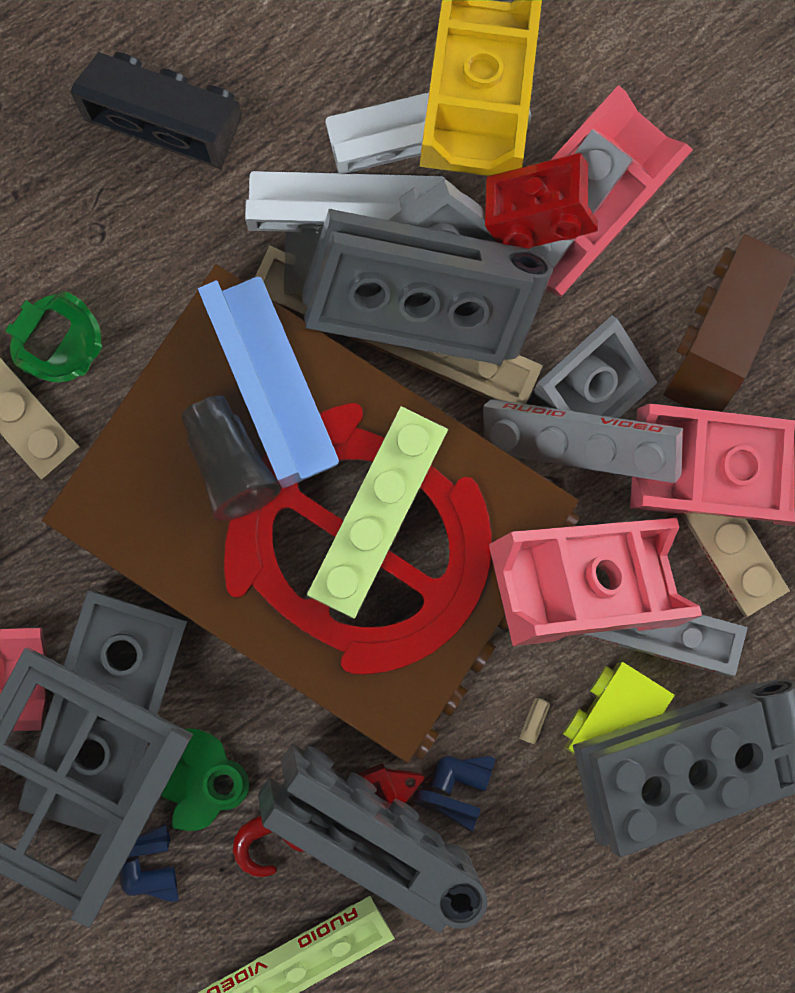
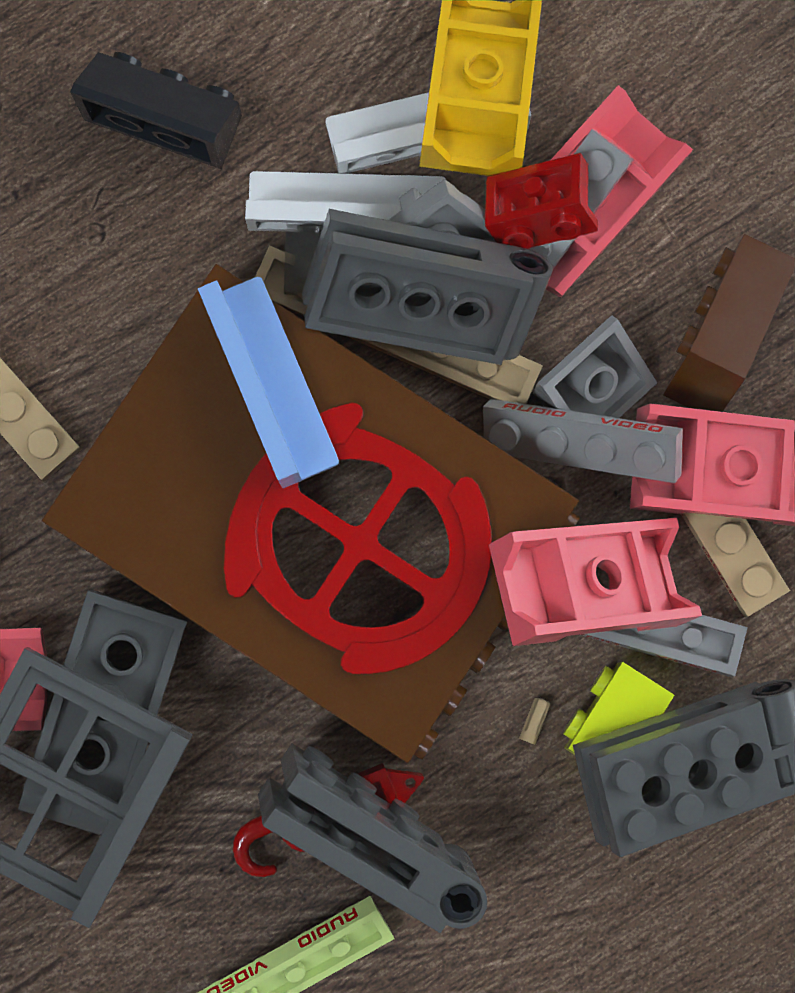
green helmet [5,291,102,383] -> none
dark blue piece [119,823,179,902] -> none
green plate [161,728,249,831] -> none
clear smoke plant [181,395,282,521] -> none
yellowish green plate [307,406,448,619] -> none
dark blue piece [413,756,496,833] -> none

